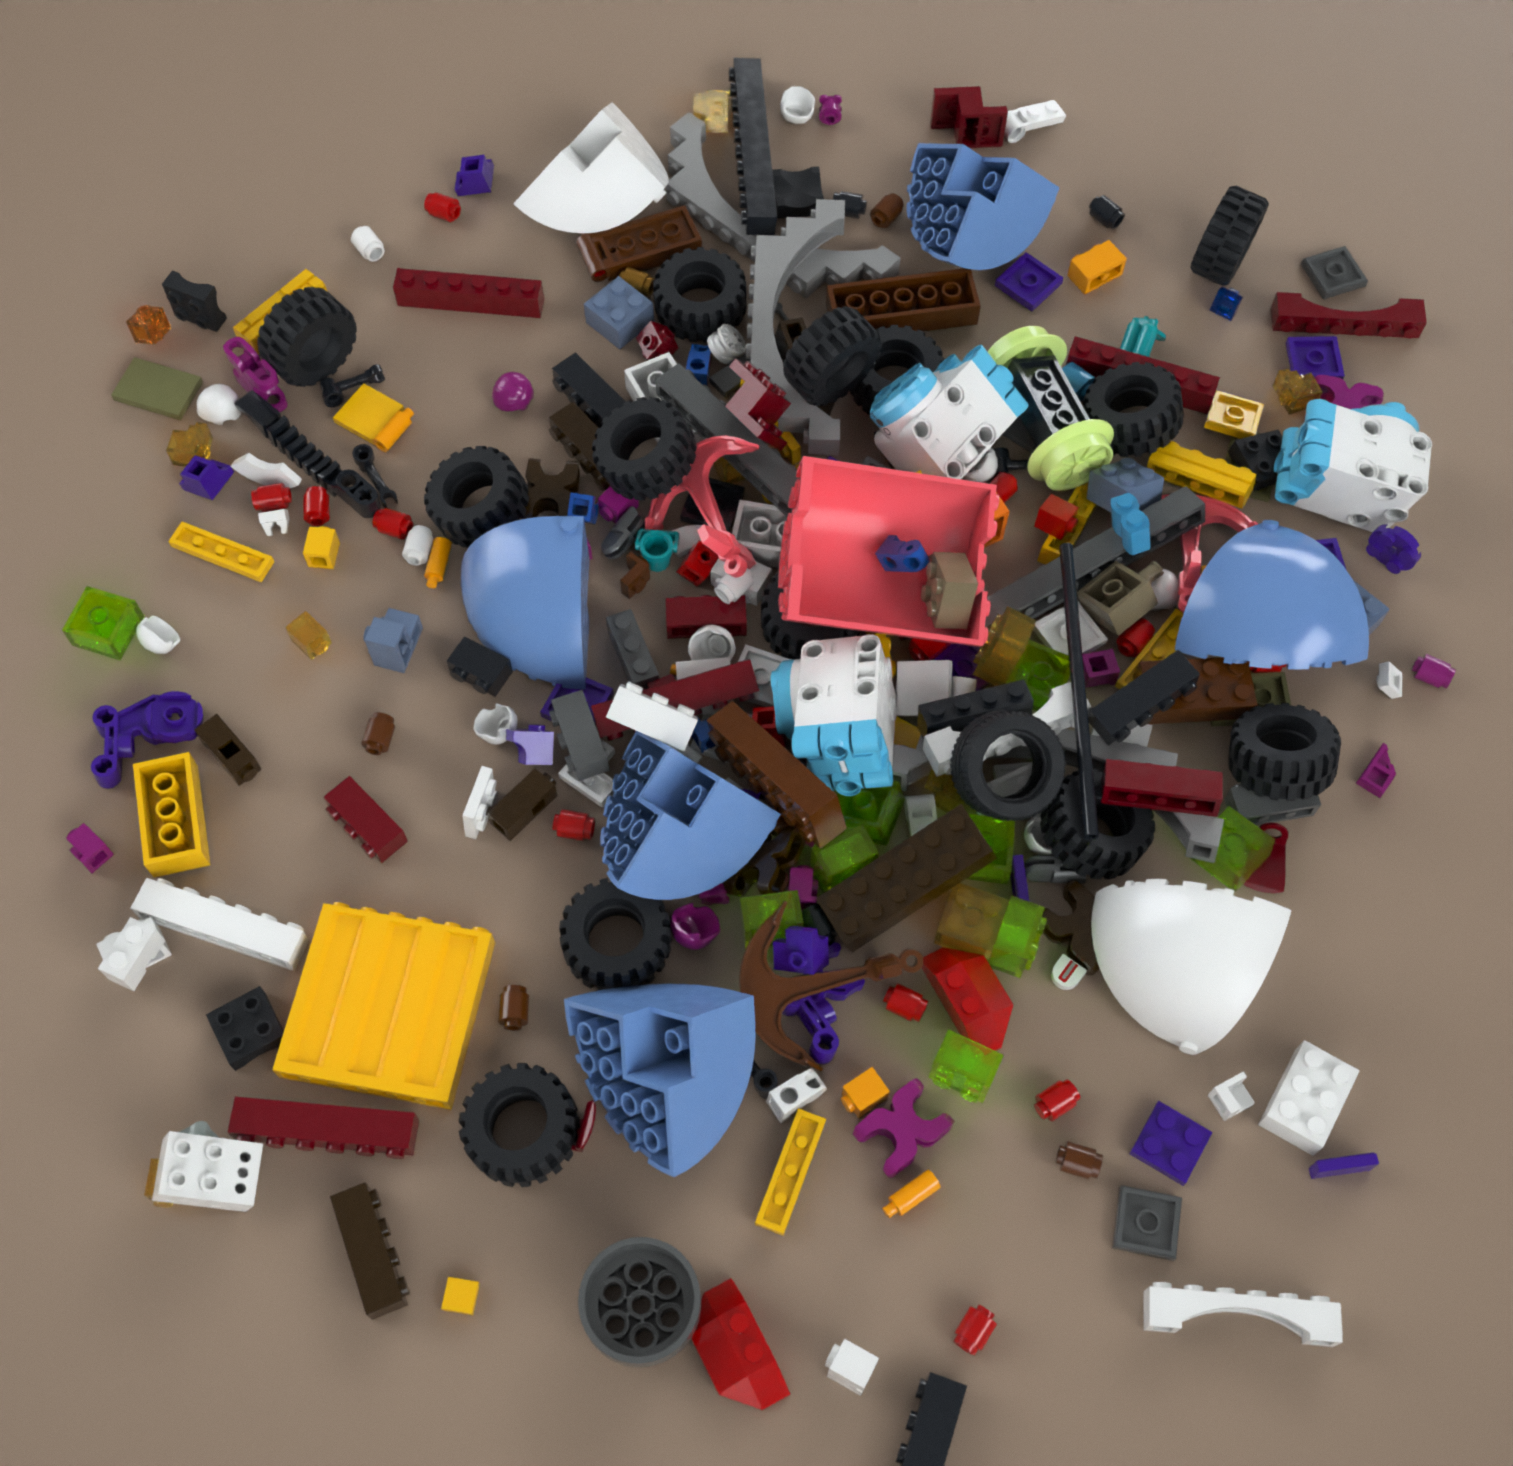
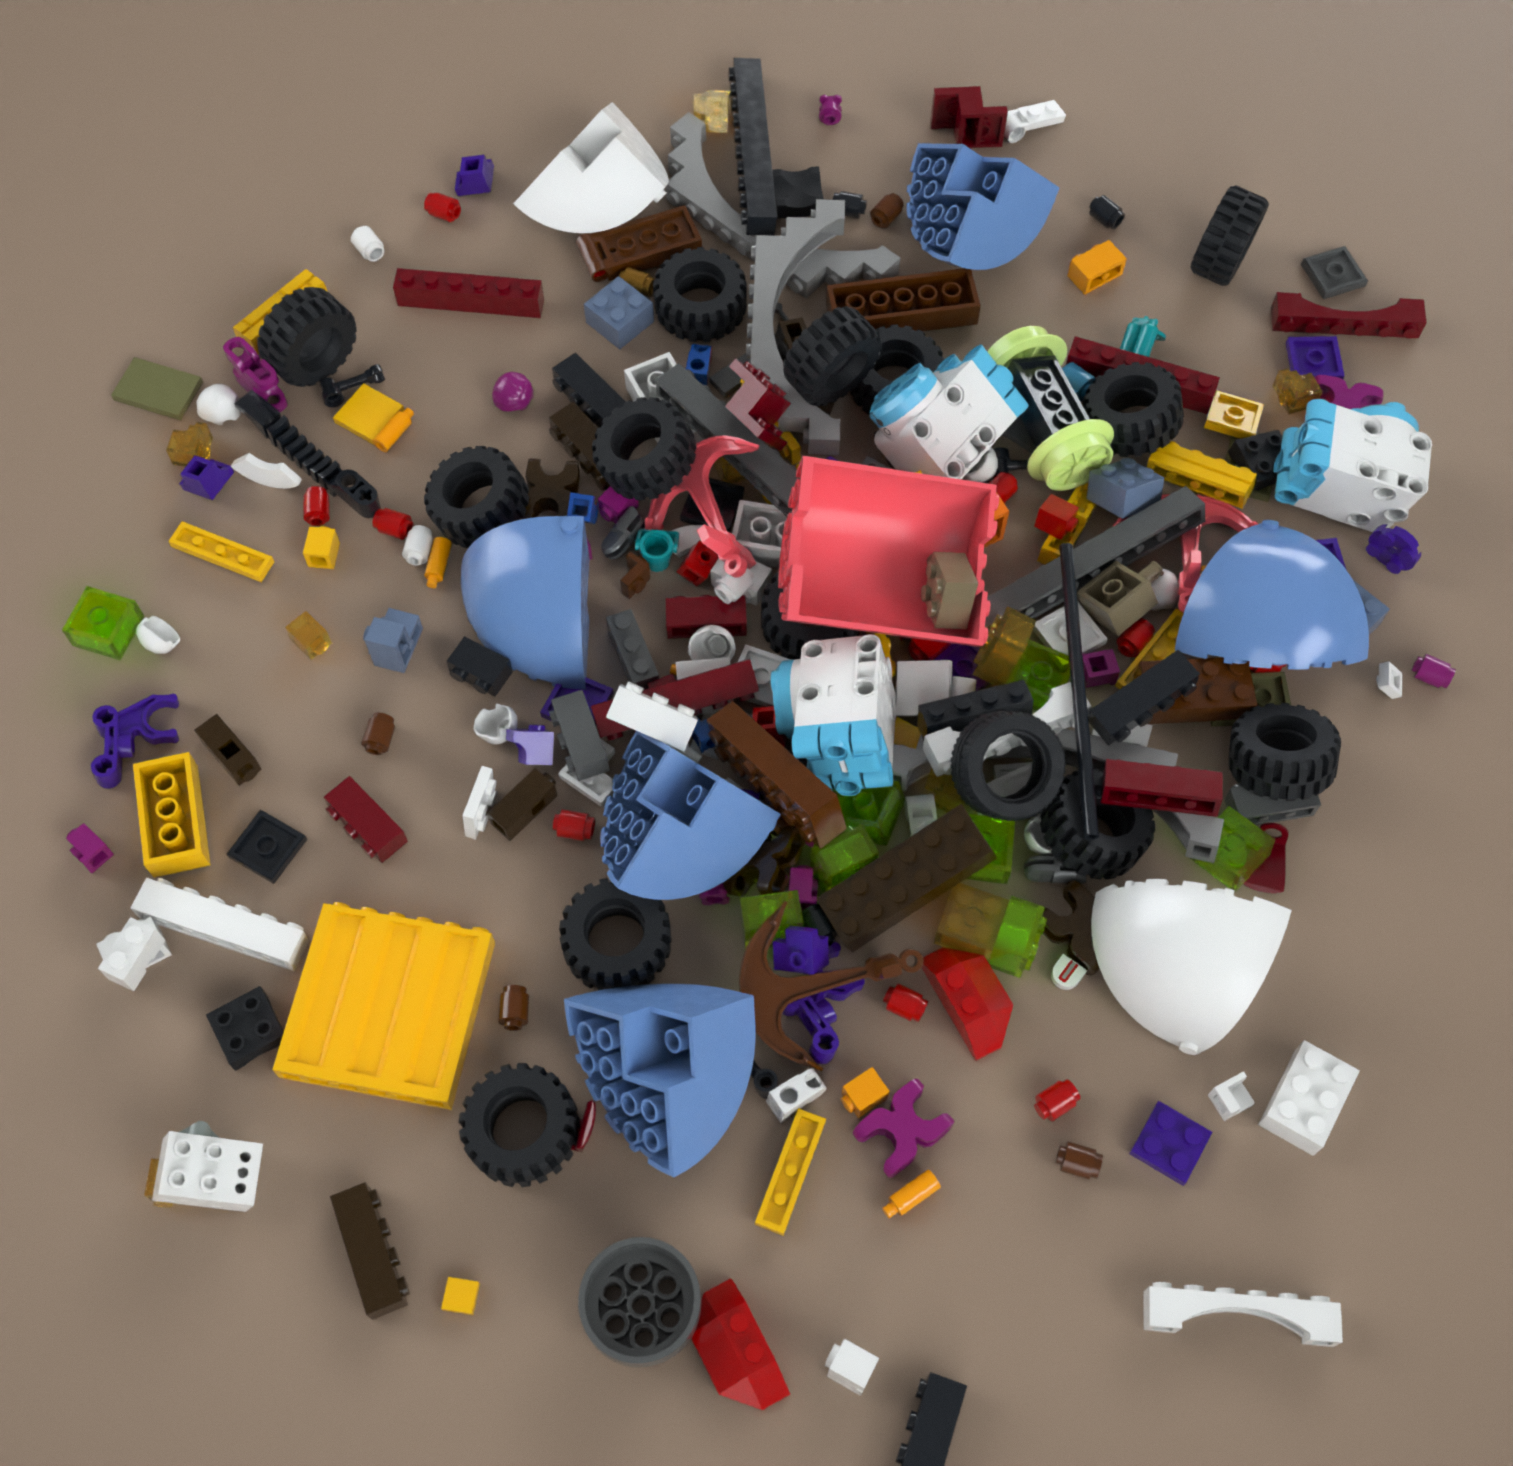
clear orange brick [126,305,172,345] -> none
dark purple plate [145,691,204,743] -> none
black brick [162,270,227,332] -> none
dark red brick [227,1096,419,1159] -> none
red brick [251,483,292,512] -> none
white tile [258,509,290,536] -> none
black brick [352,444,398,508] -> none
dark red brick [636,321,679,360] -> none
magenta hair [670,903,720,950] -> none
white wheel [707,324,746,364] -> none
white hair [780,86,815,124] -> none
blue leg [875,535,930,572] -> none
clear neon green brick [929,1029,1004,1103] -> none
red brick [953,1305,997,1356] -> none
dark purple plate [995,252,1064,312] -> none
dark purple tile [1008,854,1030,919] -> none
dark azure brick [1110,493,1151,555] -> none
dark grey tile [1112,1185,1182,1261] -> none
clear blue tile [1210,286,1243,321] -> none
dark purple tile [1308,1152,1379,1179] -> none
magenta tile [1356,743,1396,798] -> none
none -> black tile [227,809,308,884]

